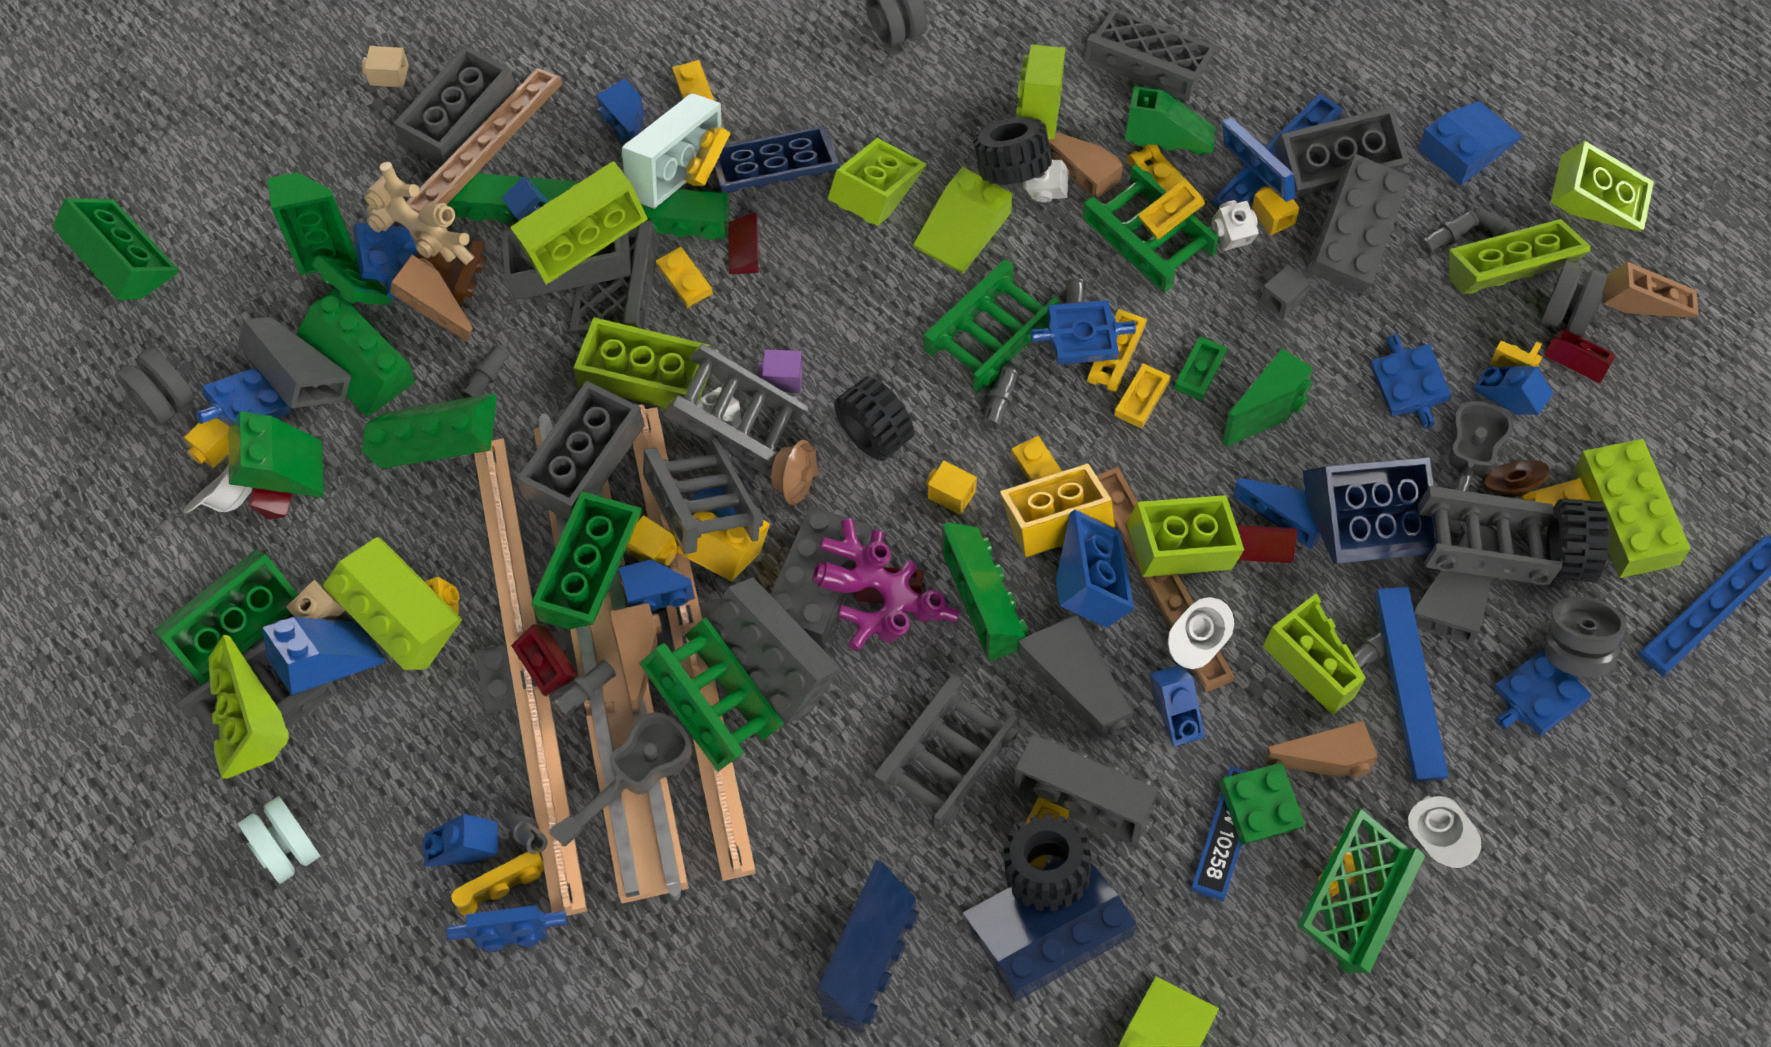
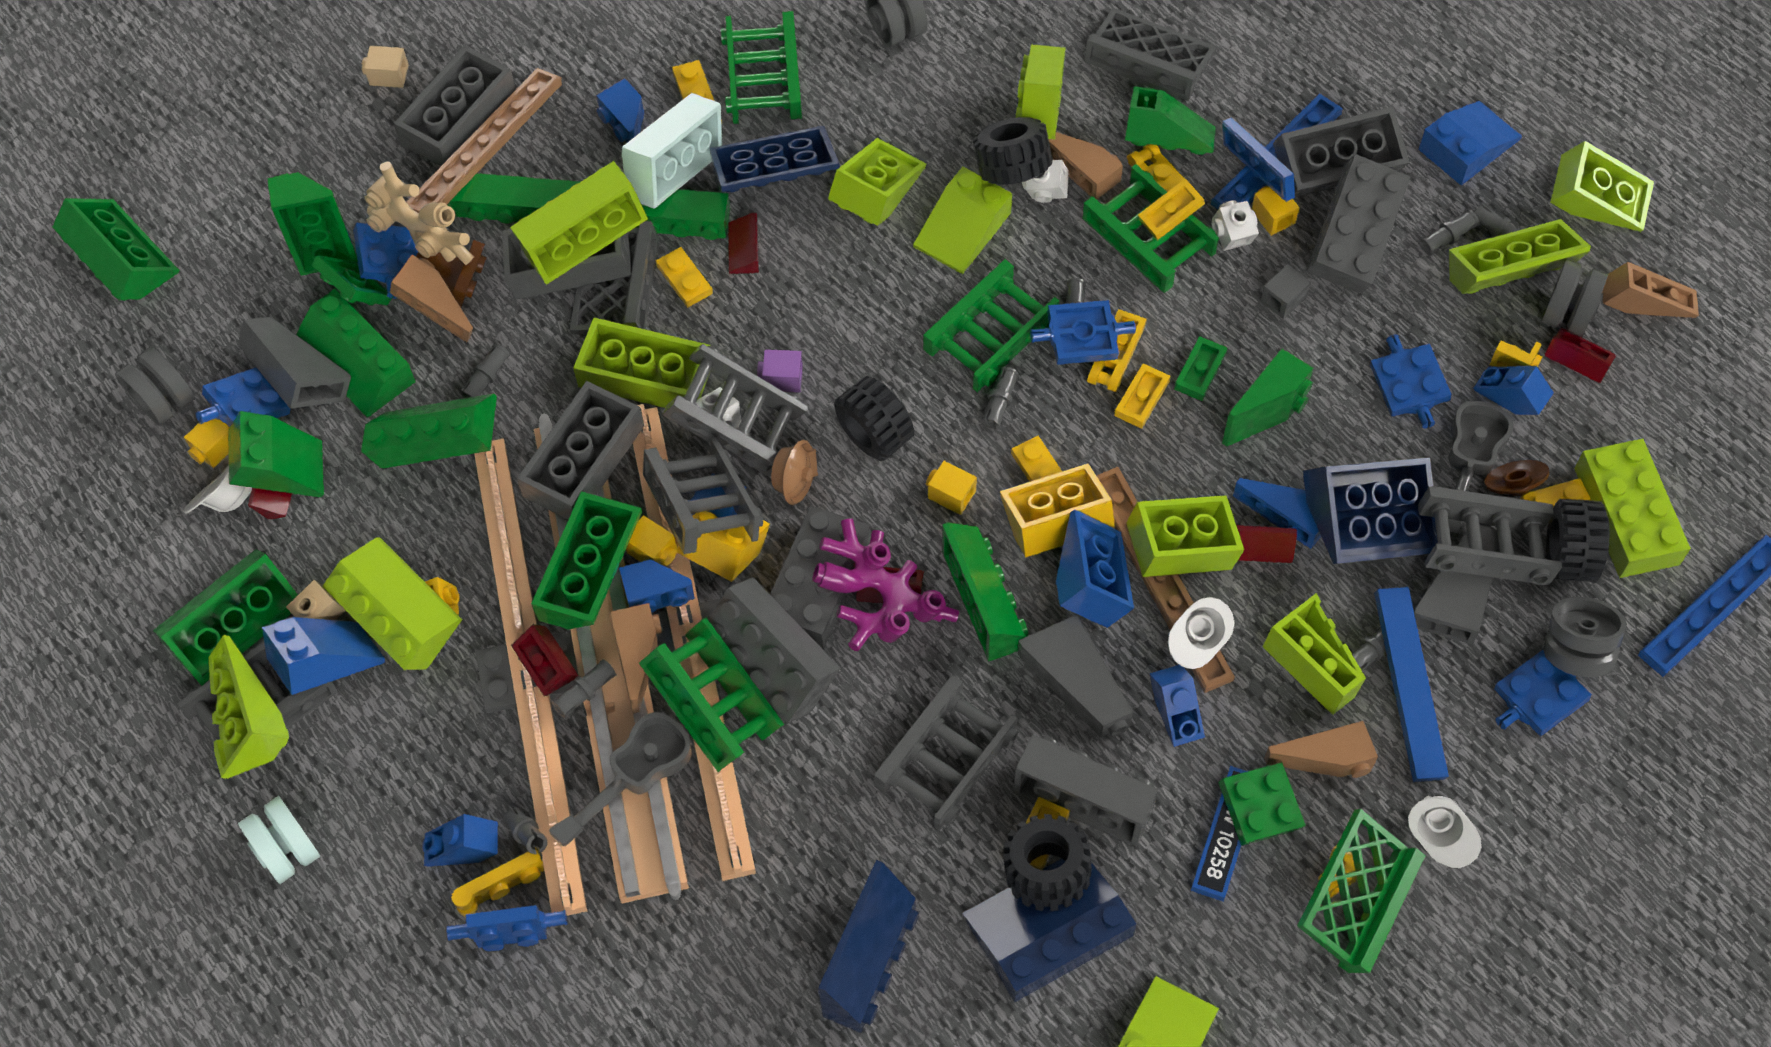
blue slope [502,177,549,221] -> none
yellow plate [684,127,730,186] -> none
none -> green fence [721,11,802,124]

